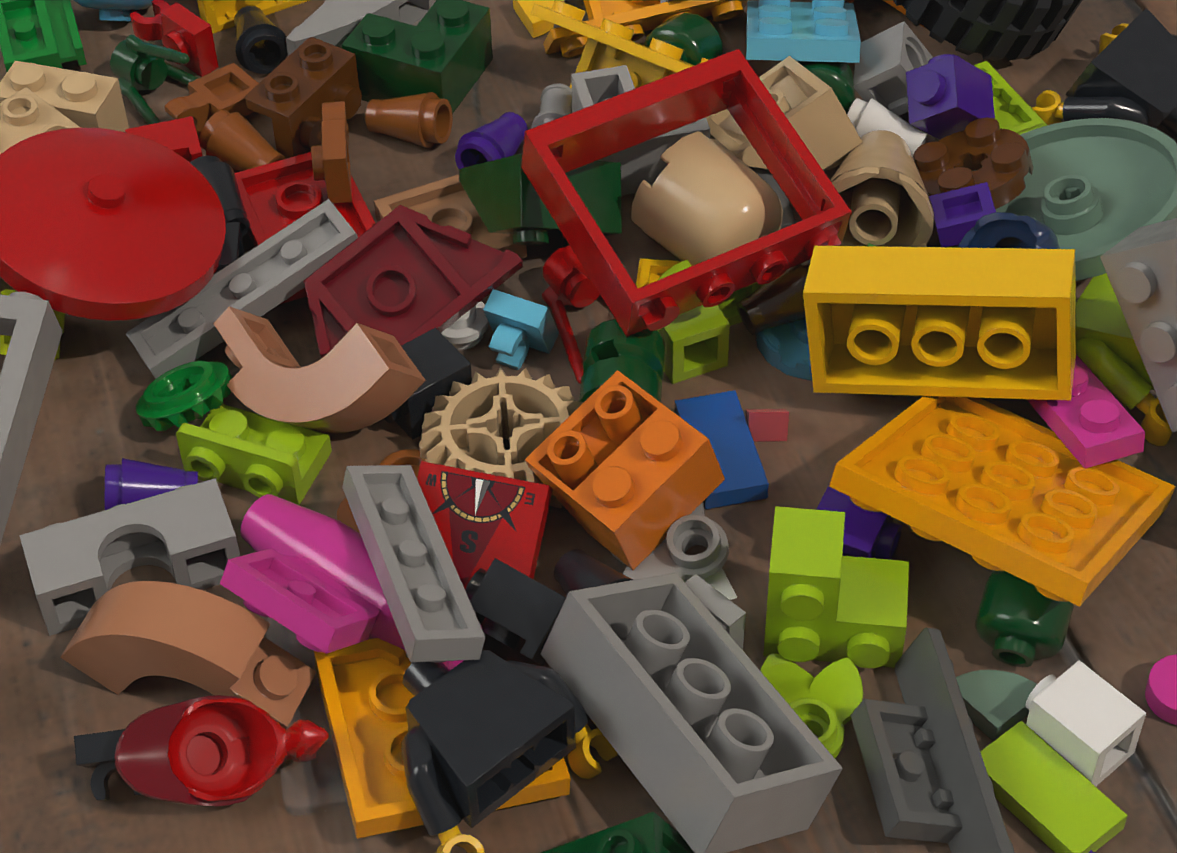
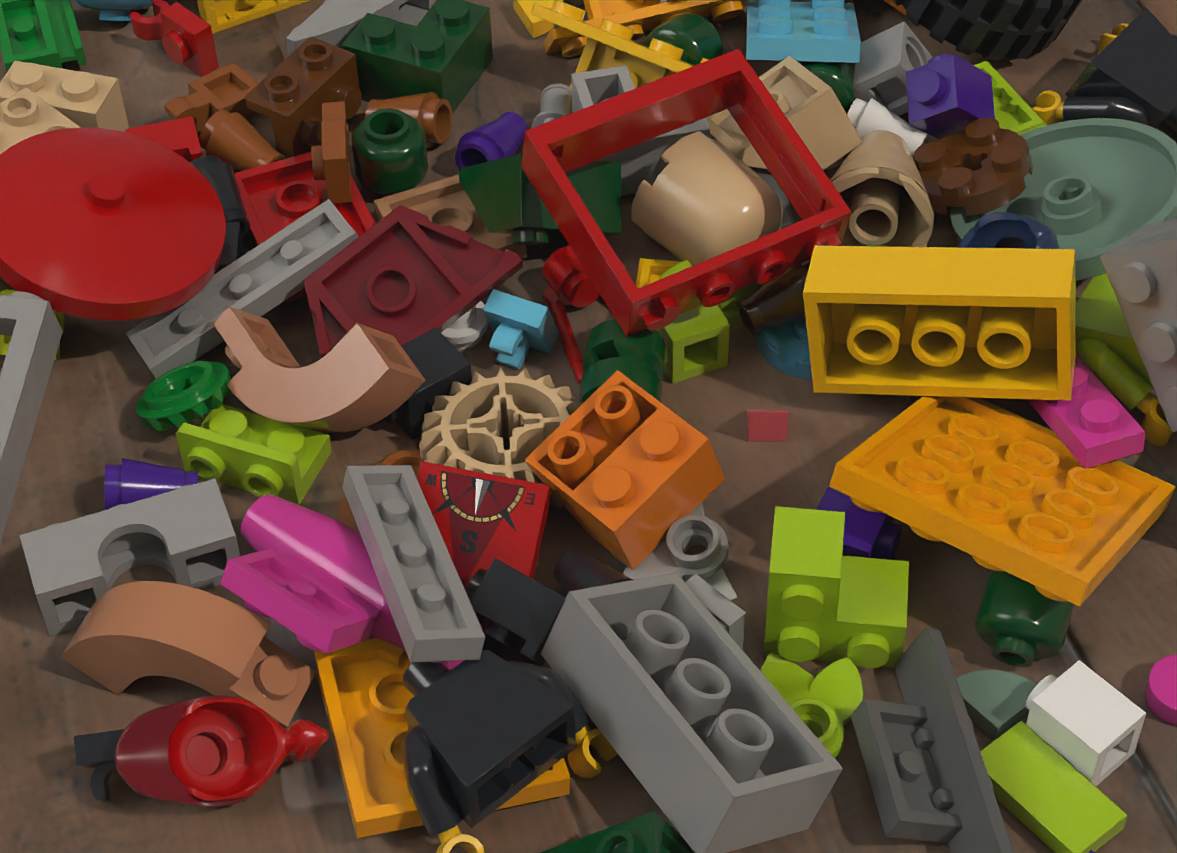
dark green plant [110,34,198,125] -> none
black cone [234,6,288,74] -> none
blue tile [674,390,769,509] -> none
dark purple plate [929,182,996,247] -> none
none -> dark green head [352,108,428,195]

